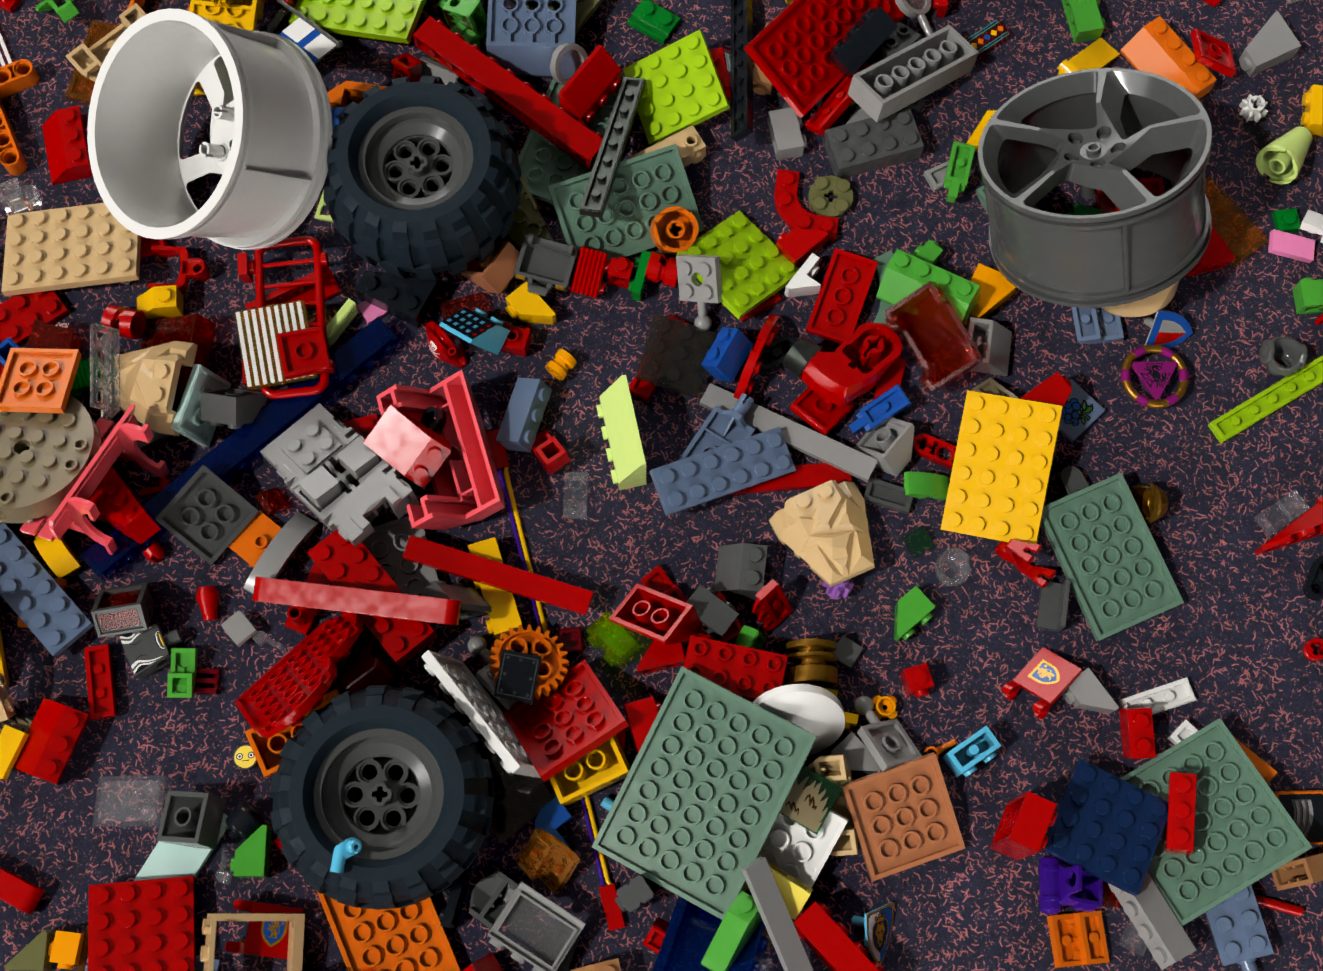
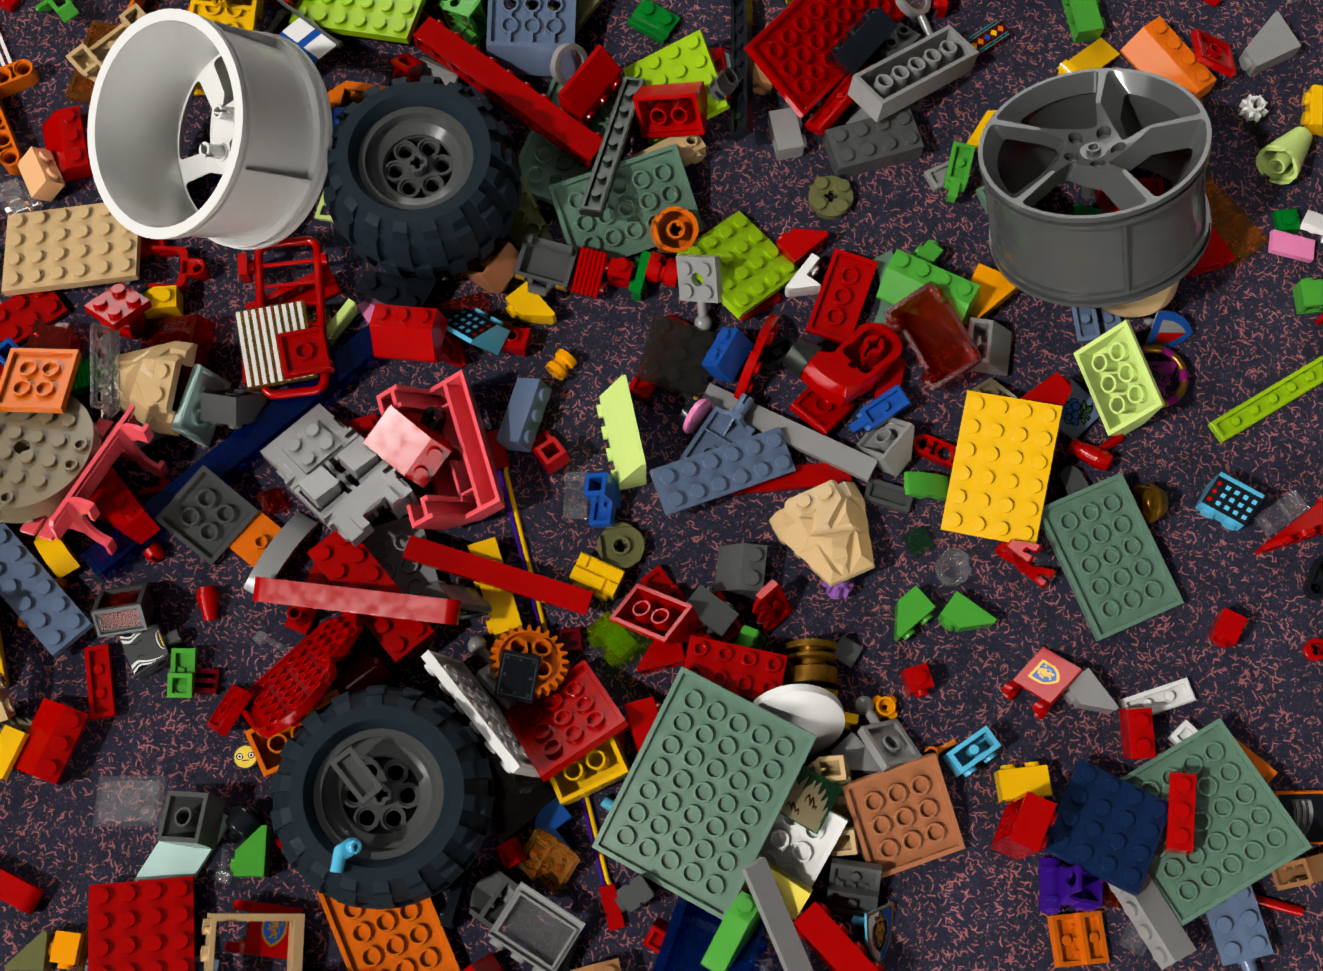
light grey slope [221,610,258,647] -> none
red plate [774,169,839,242] -> none
dark grey panel [1035,579,1071,632] -> none
dark grey hair [1259,336,1308,377] -> none
none -> light nougat brick [17,146,65,202]
none -> red plate [84,281,152,332]
none -> red tile [206,684,253,737]
none -> dark grey tile [329,746,384,805]
none -> red slope [369,304,449,363]
none -> red tile [496,836,527,871]
none -> yellow brick [569,552,626,602]
none -> blue brick [583,472,621,528]
none -> olive plate [597,522,645,571]
none -> red slope [632,81,708,139]
none -> bright pink piece [677,393,712,434]
none -> dark grey piece [709,67,739,101]
none -> dark grey slope [826,857,882,917]
none -> bright green slope [937,591,997,632]
none -> yellow brick [994,761,1052,803]
none -> red piece [1067,434,1124,471]
none -> yellowish green slope [1073,320,1165,436]
none -> slope [1195,472,1265,531]
none -> red brick [1207,607,1248,648]

